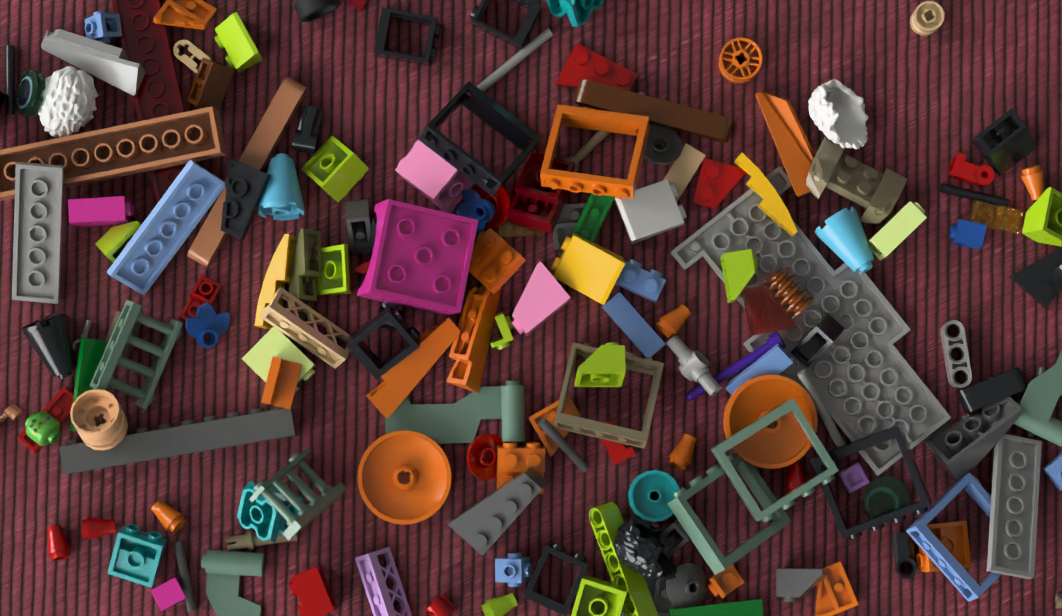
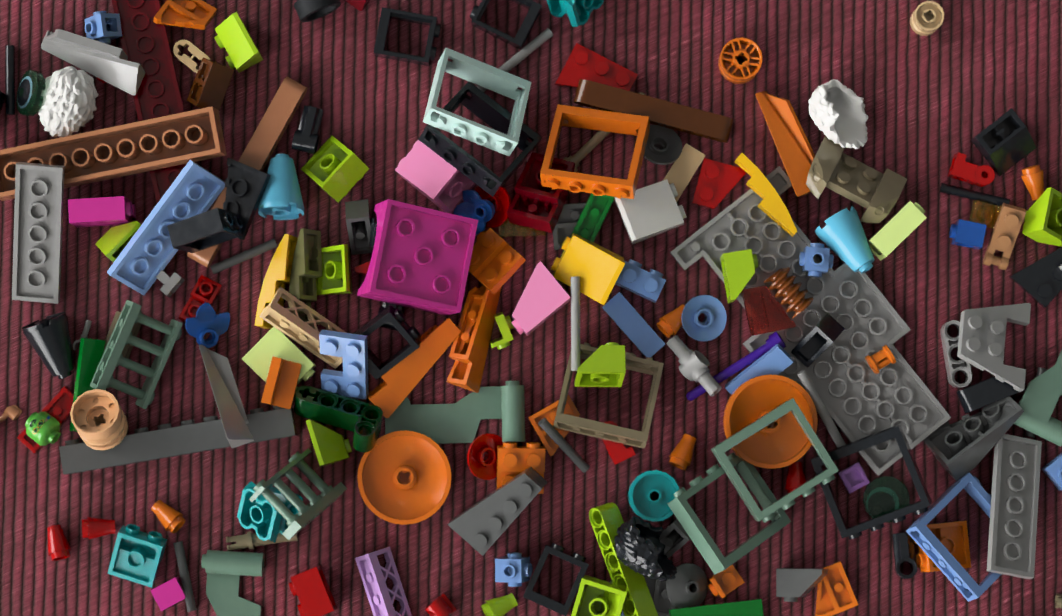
none -> light grey tile [156,270,185,298]
none -> black window [167,208,243,253]
none -> light grey wedge [199,345,254,448]
none -> dark grey bar [210,238,278,274]
none -> dark green beam [294,385,383,452]
none -> lime slope [306,419,353,466]
none -> medium blue plate [319,329,369,400]
none -> light aqua window [423,48,531,156]
none -> light grey bar [571,276,581,371]
none -> medium blue dish [681,295,727,341]
none -> medium blue brick [799,243,833,277]
none -> orange bush [865,345,896,375]
none -> light grey wing [957,303,1031,392]
none -> medium nougat plate [983,203,1026,270]

